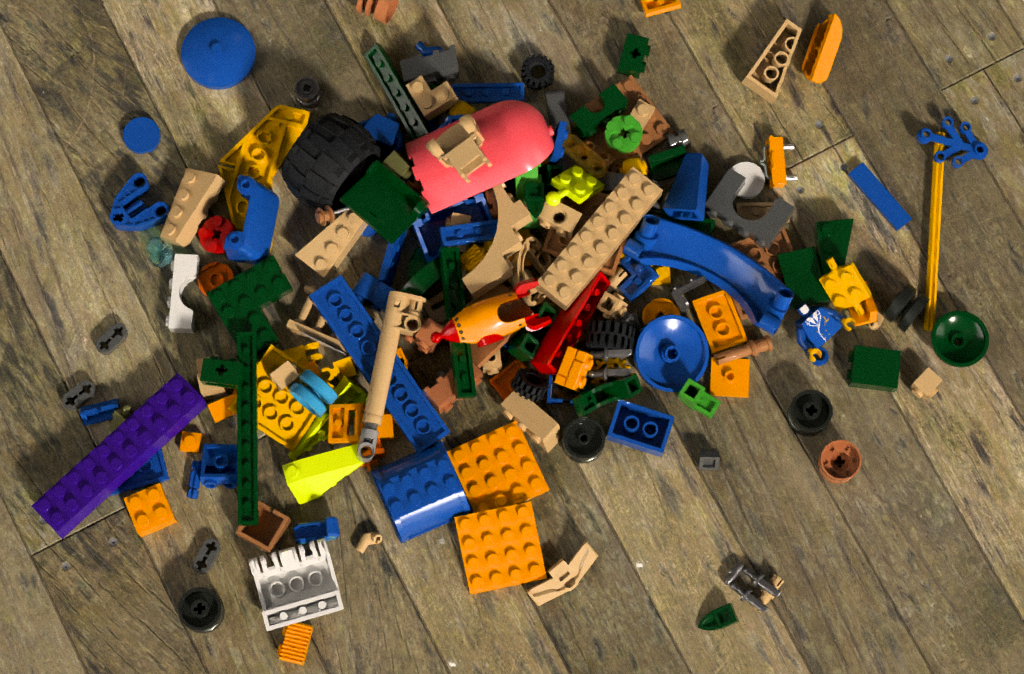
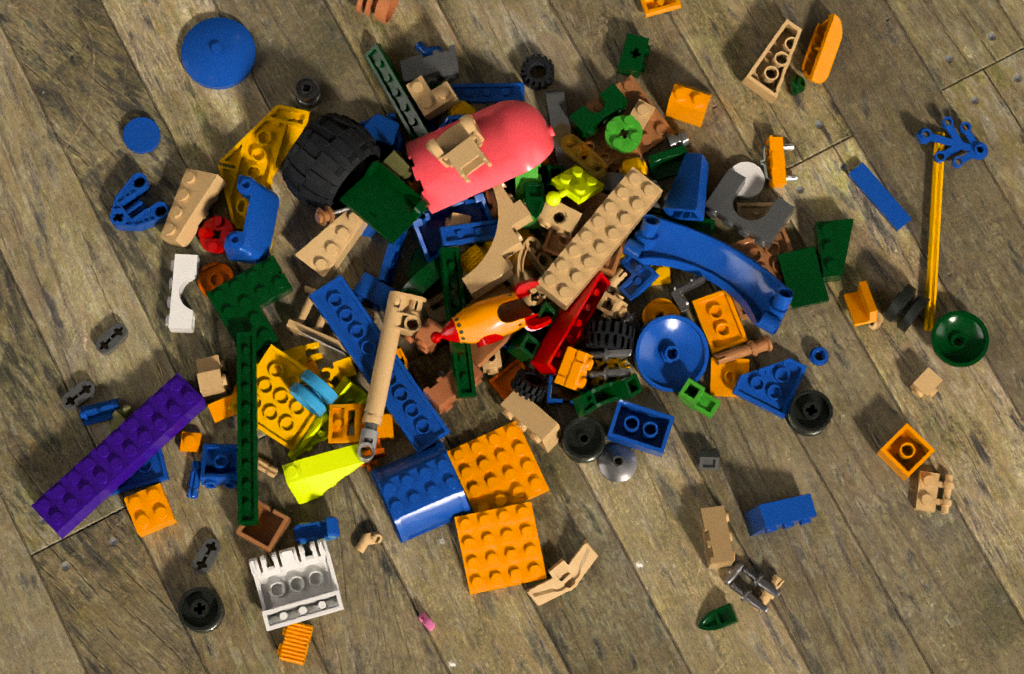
clear light blue hair [146,237,174,268] -> none
dark green brick [200,356,245,390] -> none
tan brick [268,361,300,391] -> none
blue plate [548,121,569,163] -> none
blue torso [795,302,856,362] -> none
nougat wheel [817,440,862,484] -> none
yellow plate [819,257,872,316] -> none
dark green brick [846,345,901,392] -> none
none -> tan axle [258,457,279,478]
none -> bright pink tile [418,612,435,631]
none -> flat silver dish [599,444,637,482]
none -> light orange slope [666,82,713,127]
none -> tan wedge [699,505,735,569]
none -> blue plate [731,358,807,419]
none -> blue wedge [743,493,817,536]
none -> dark green plate [788,74,806,96]
none -> light orange brick [877,423,935,481]
none -> tan plate [914,471,954,514]

